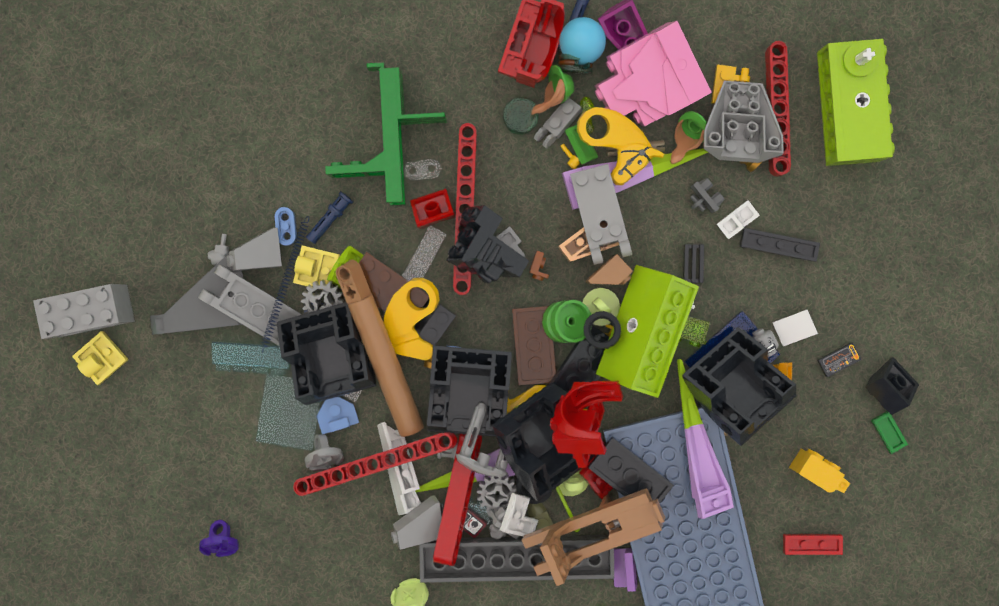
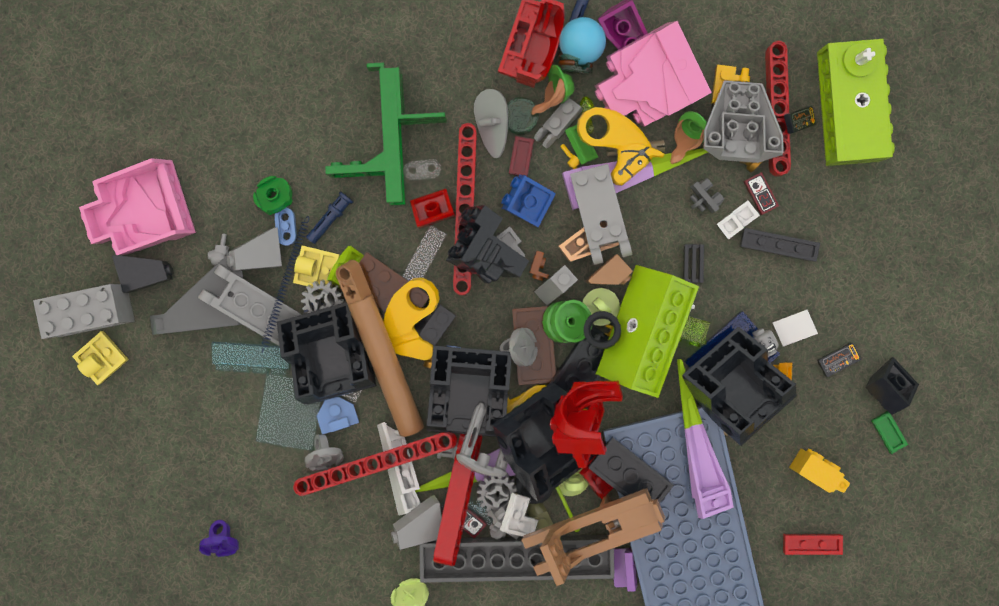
none -> bright pink panel [79,158,196,255]
none -> black slope [112,255,174,293]
none -> green plate [253,176,293,215]
none -> light grey shield [474,89,508,158]
none -> light grey tile [500,328,538,367]
none -> blue plate [502,174,556,227]
none -> dark red tile [509,136,534,176]
none -> light grey slope [534,265,578,306]
none -> tile [743,172,779,215]
none -> black tile [784,106,816,134]

